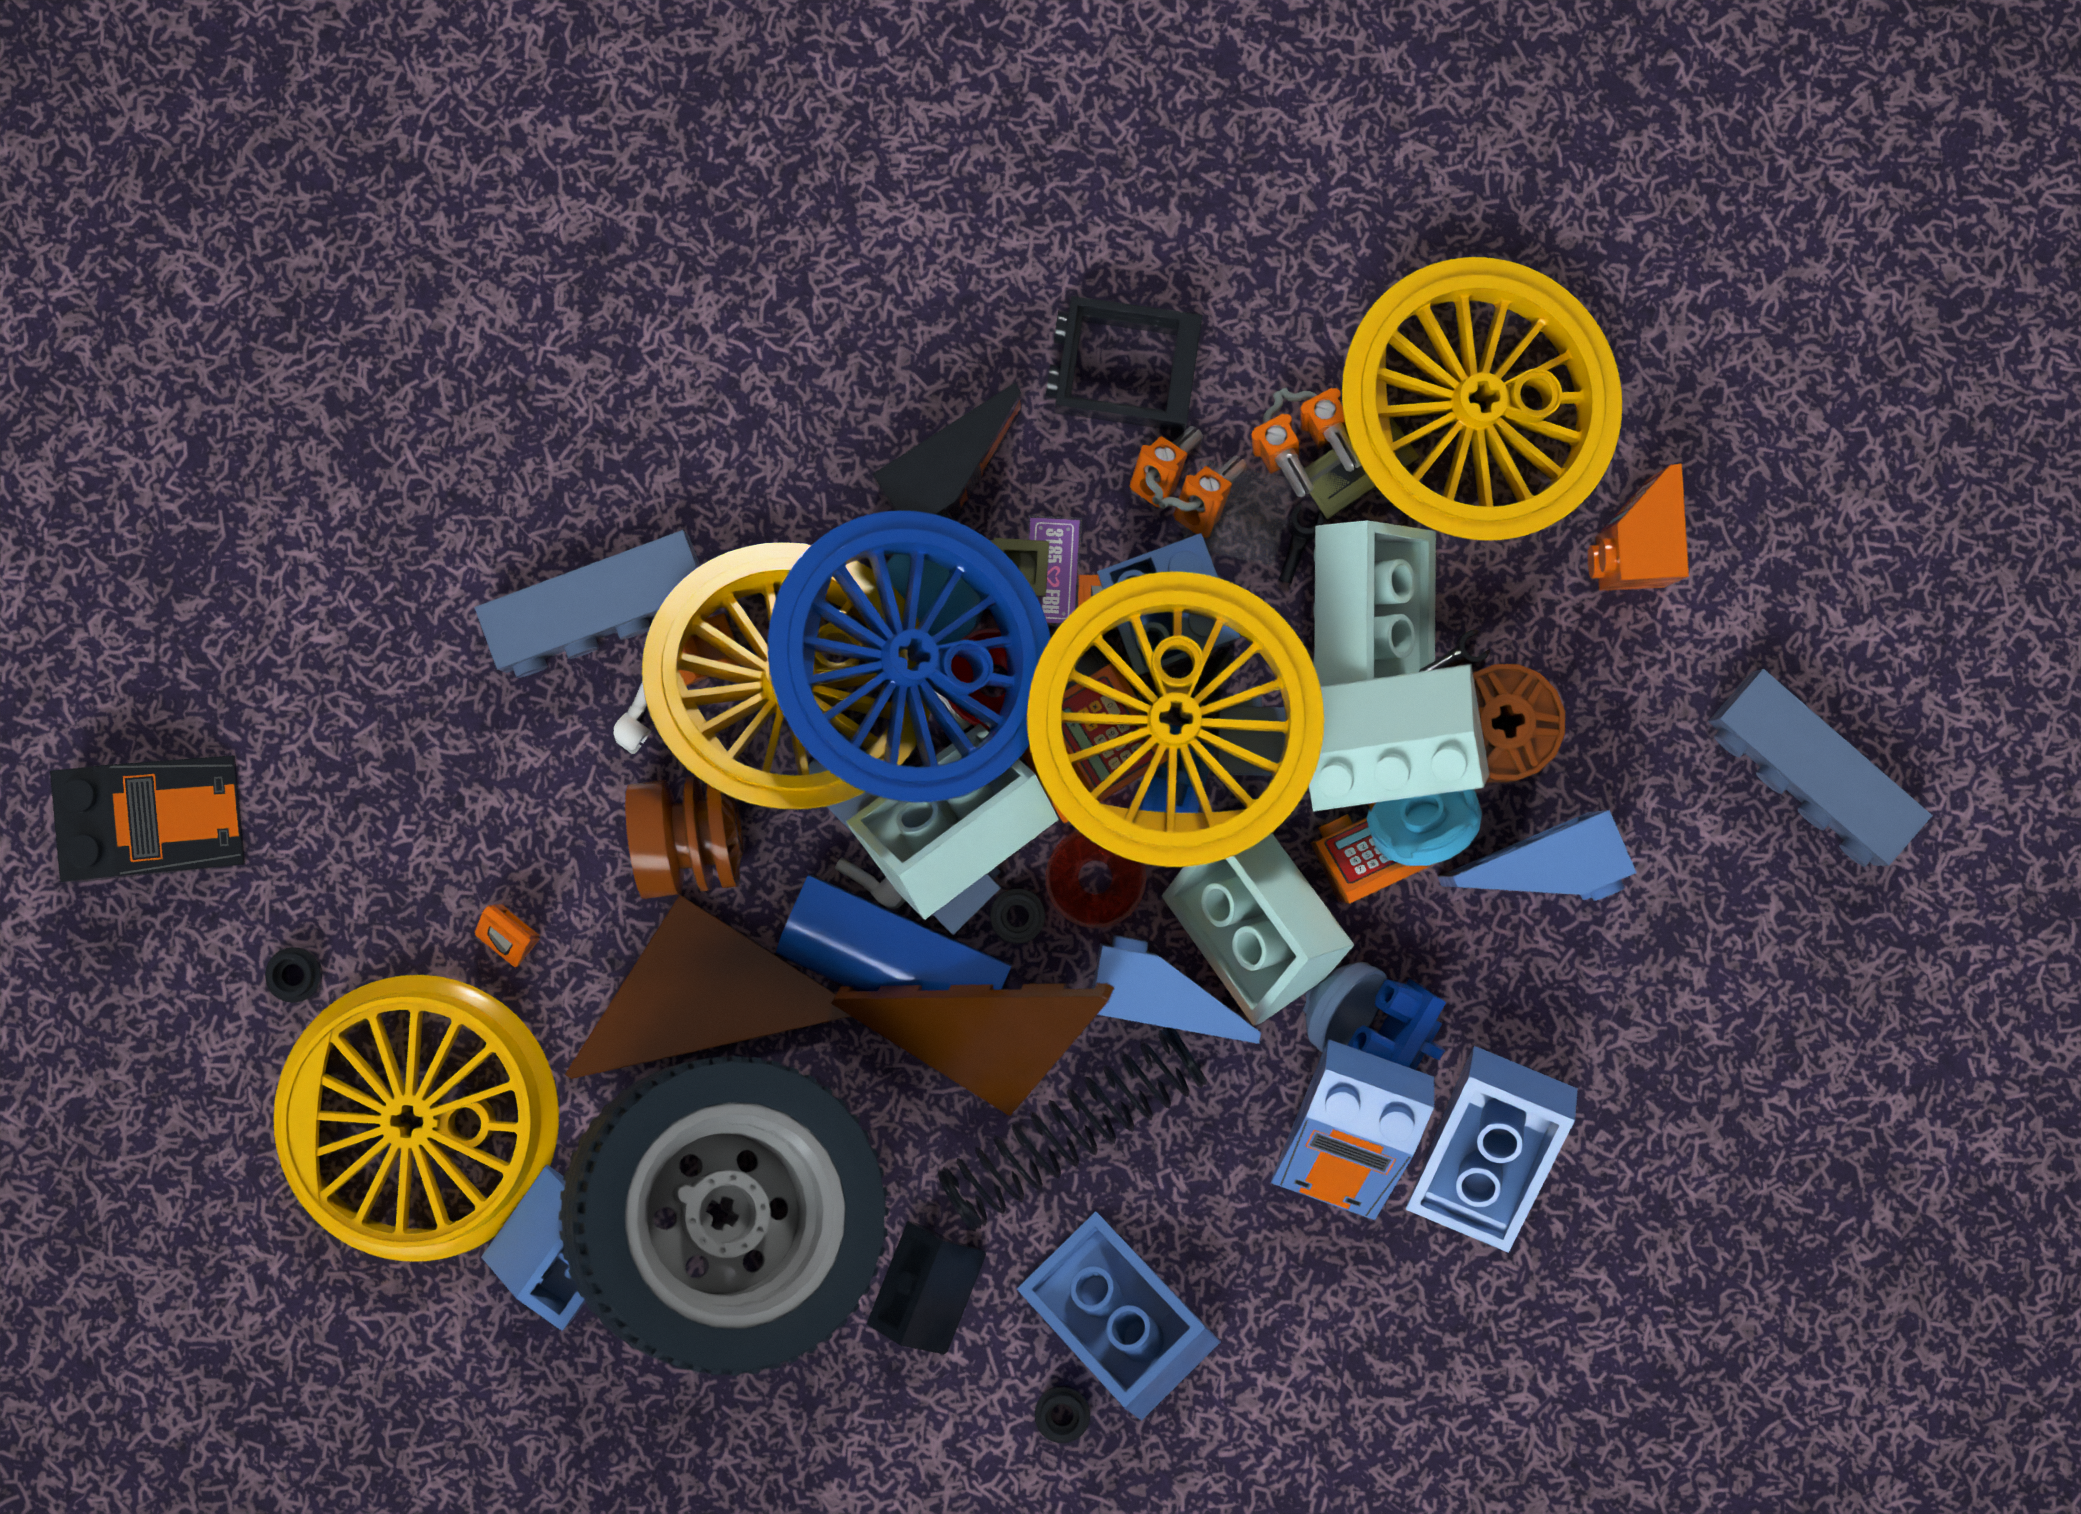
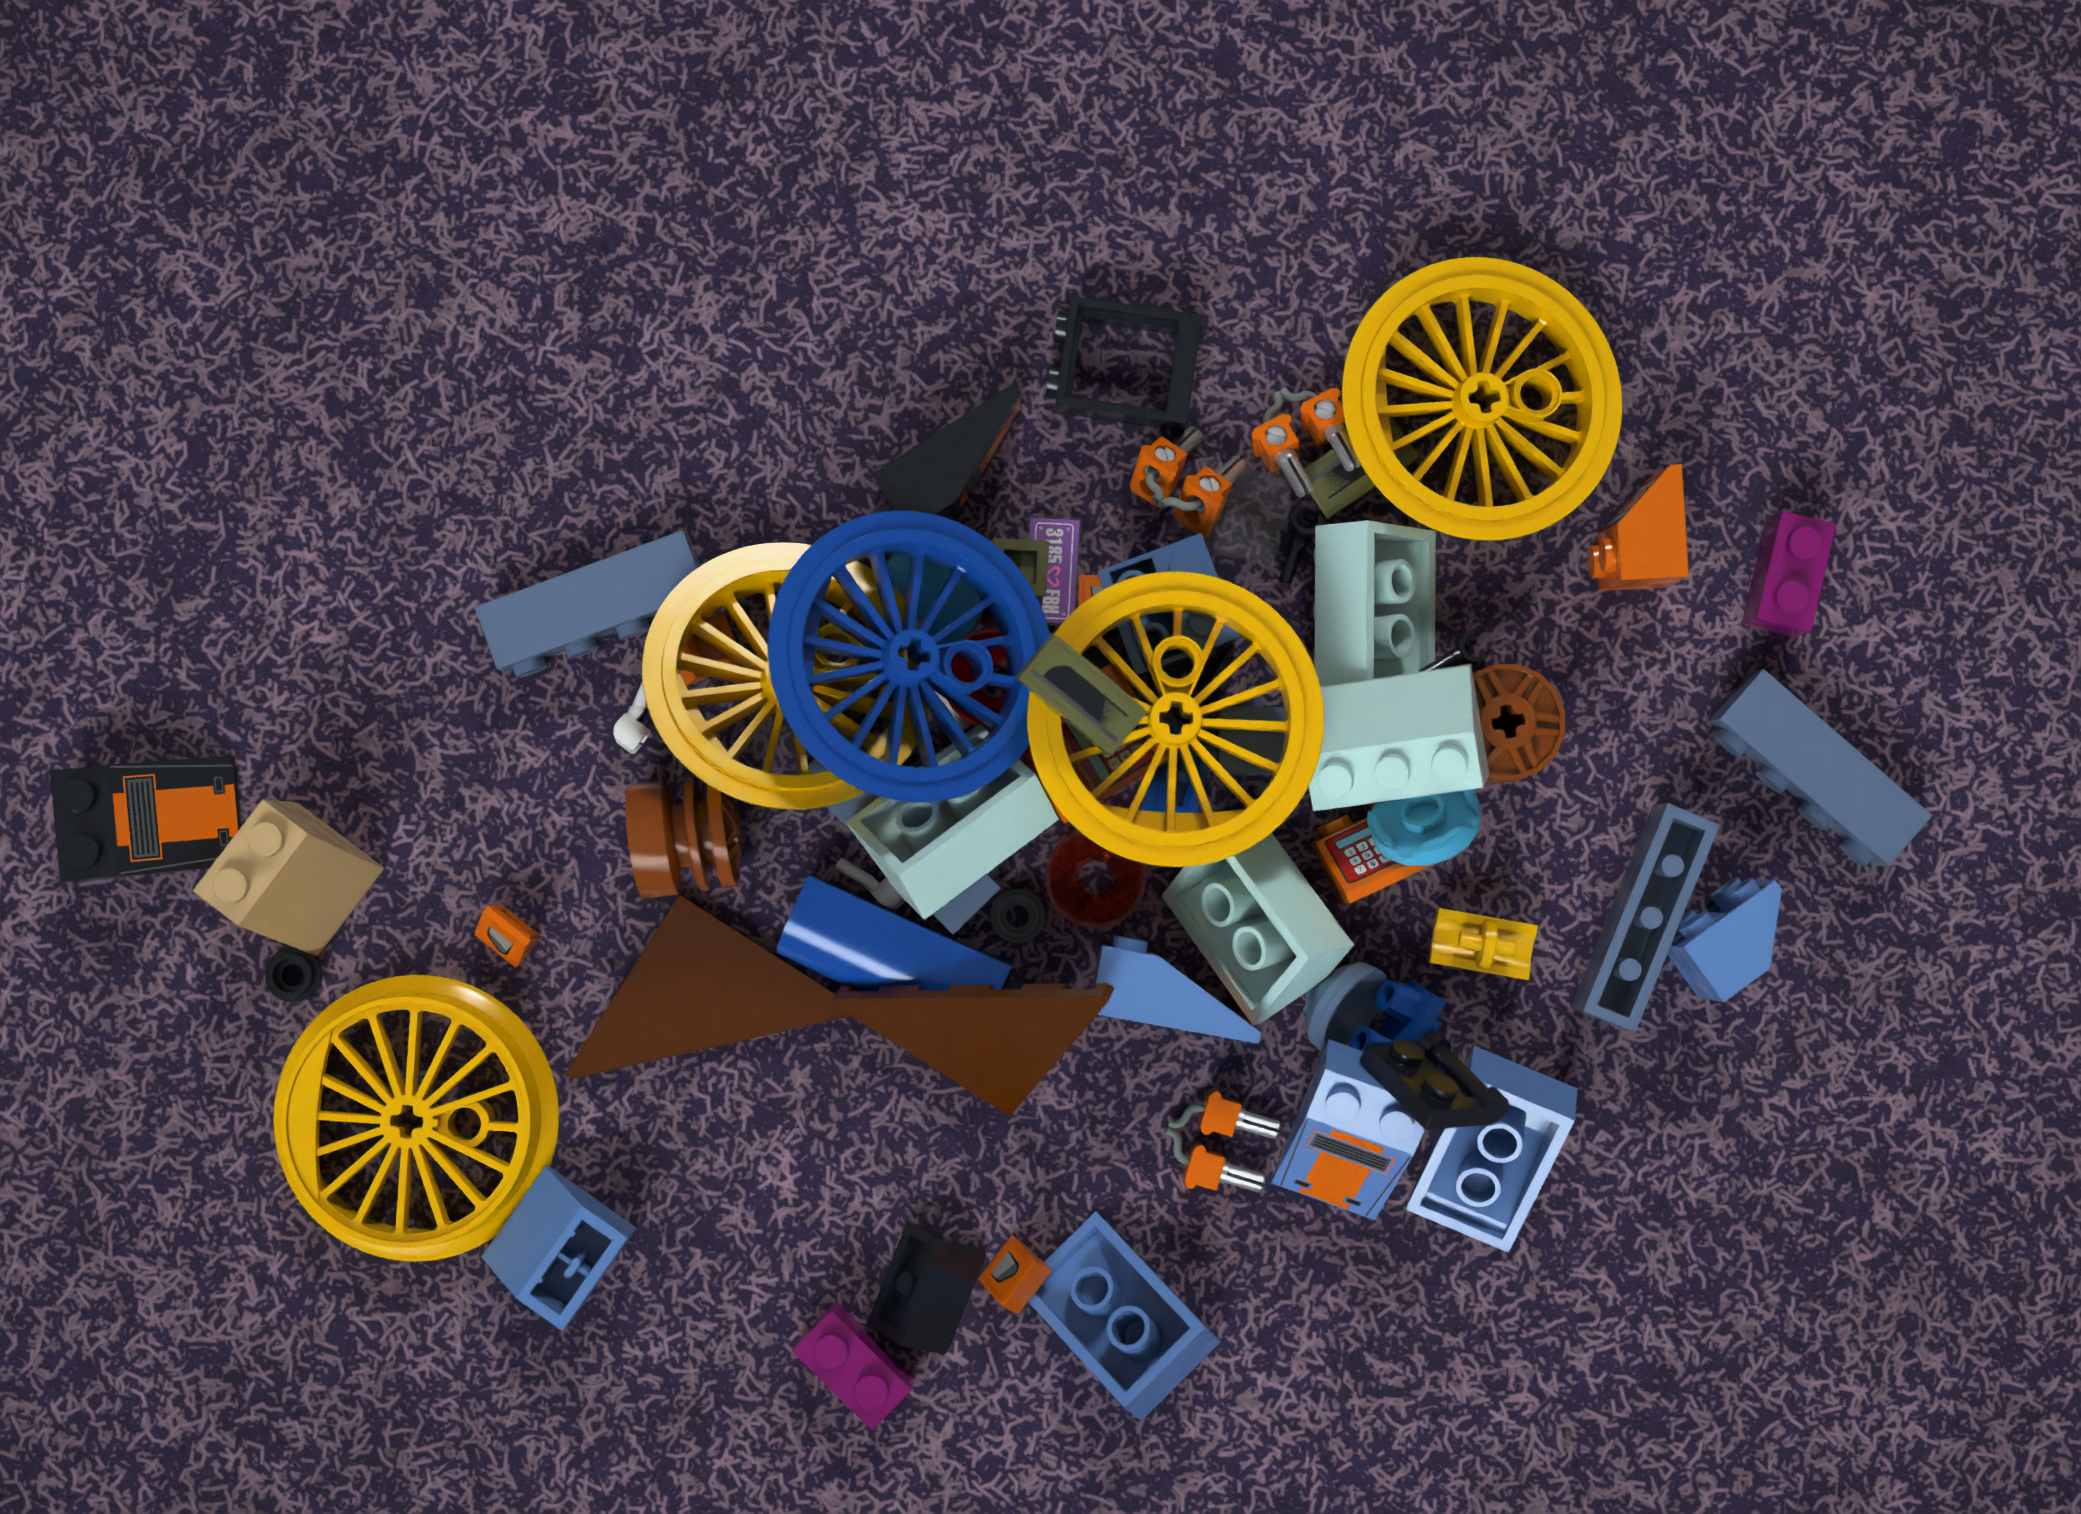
wheel [558,1056,889,1376] -> none
black piece [937,1027,1208,1232] -> none
black plate [1035,1386,1090,1443] -> none
medium blue slope [1437,810,1637,901] -> none
none -> tan slope [193,799,385,956]
none -> magenta brick [792,1301,914,1430]
none -> orange slope [978,1235,1052,1314]
none -> olive slope [1015,633,1148,756]
none -> piece [1166,1088,1281,1193]
none -> black plate [1359,1030,1510,1130]
none -> yellow hips [1428,908,1538,980]
none -> sand blue brick [1570,803,1720,1033]
none -> medium blue slope [1667,877,1782,1002]
none -> magenta brick [1741,511,1836,637]

